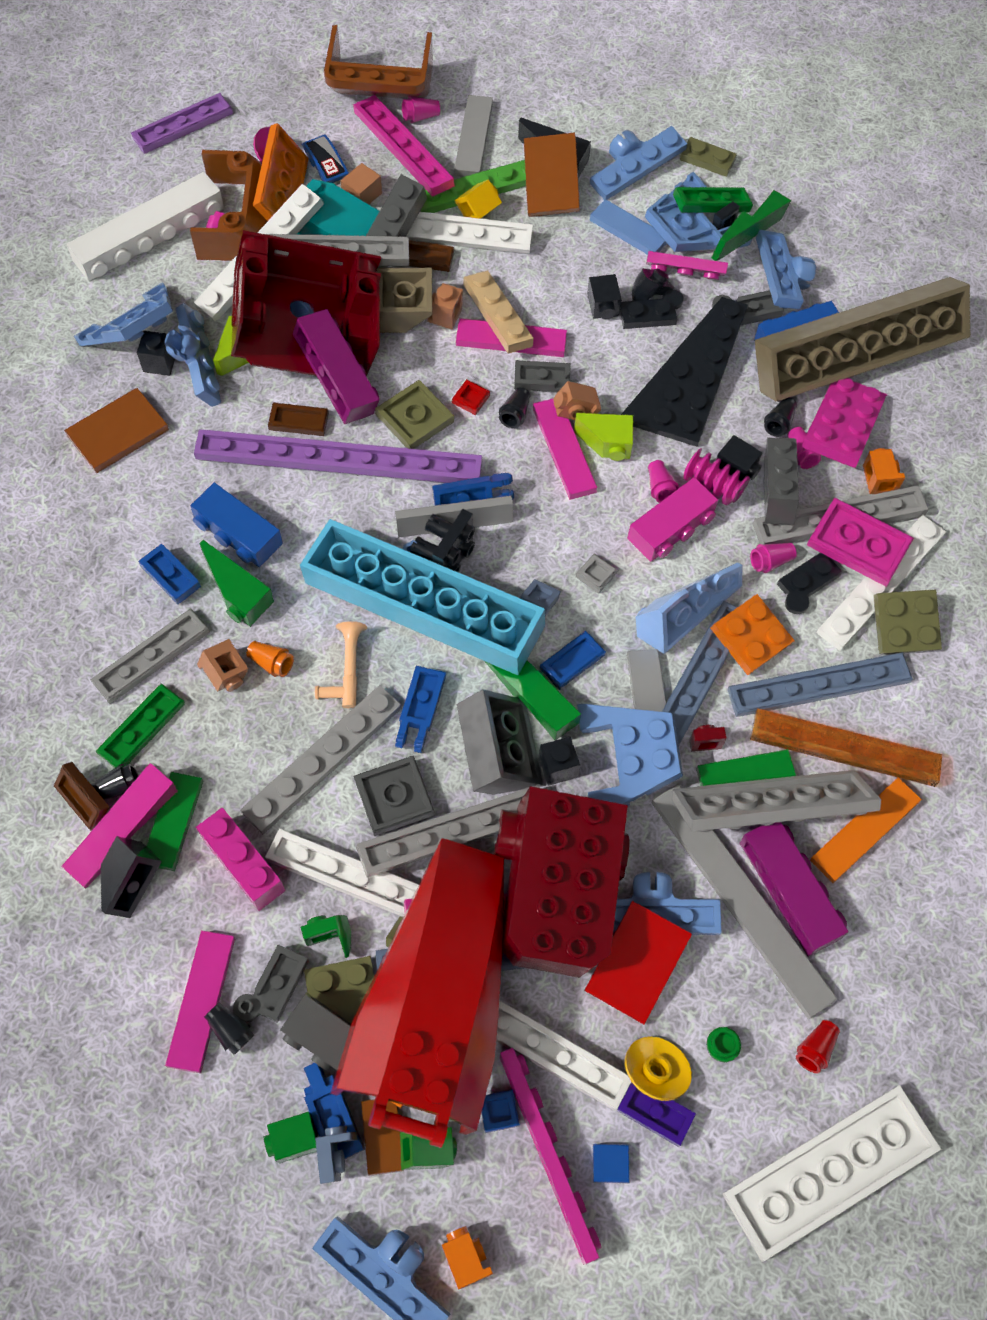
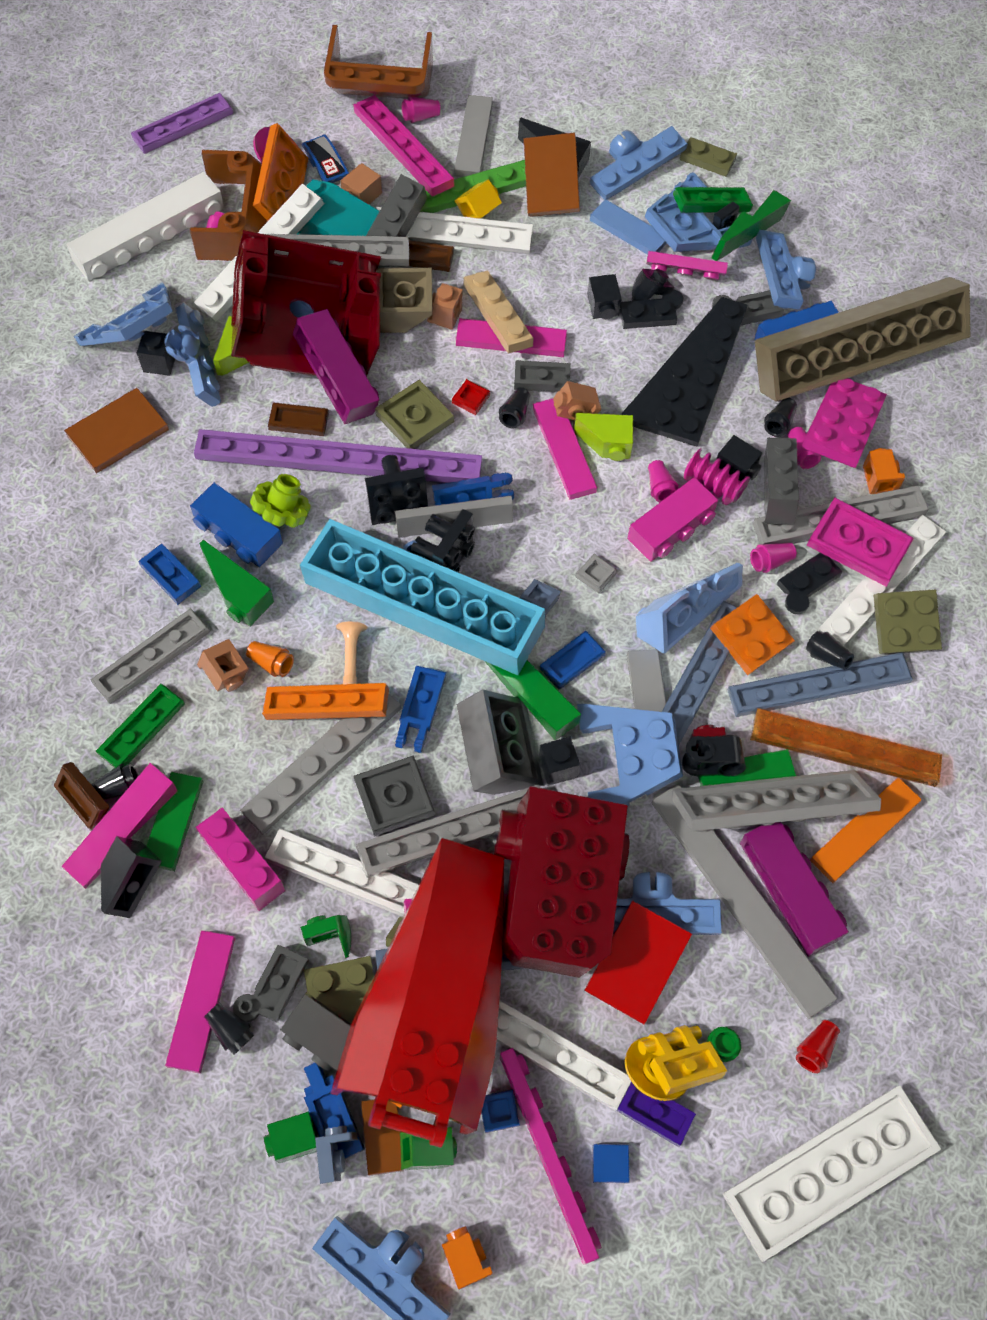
none -> lime plant [250,474,311,528]
none -> orange plate [262,683,389,720]
none -> black plate [365,455,428,525]
none -> yellow plate [638,1025,727,1096]
none -> black piece [681,735,746,777]
none -> black cone [806,630,854,670]

